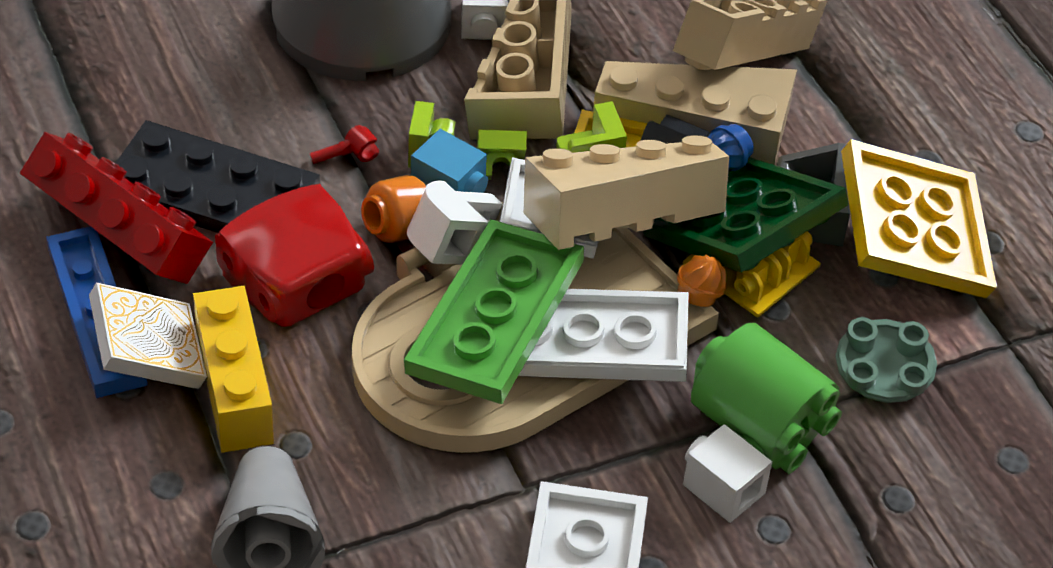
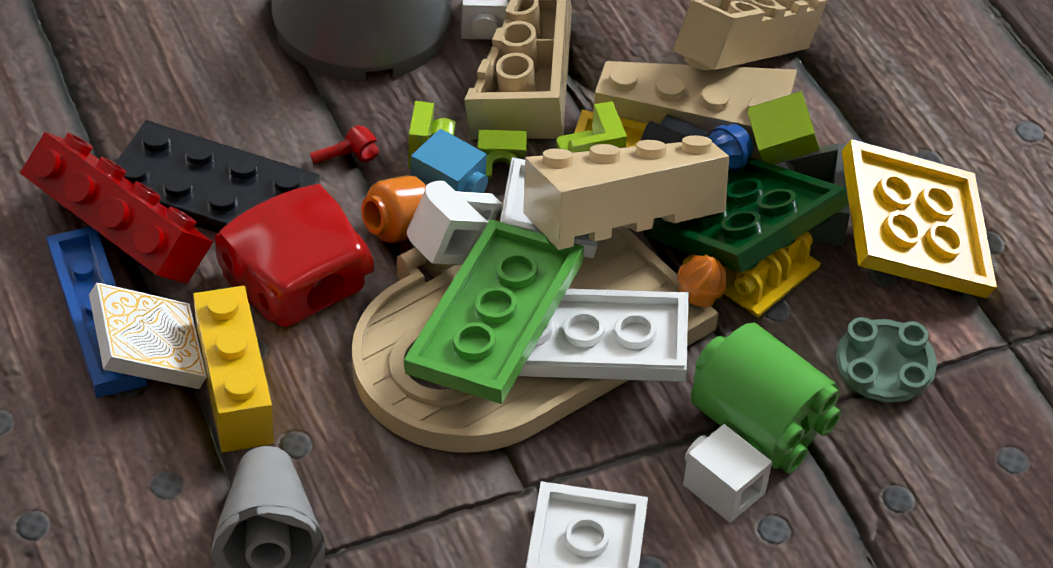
none -> lime panel [747,91,820,165]

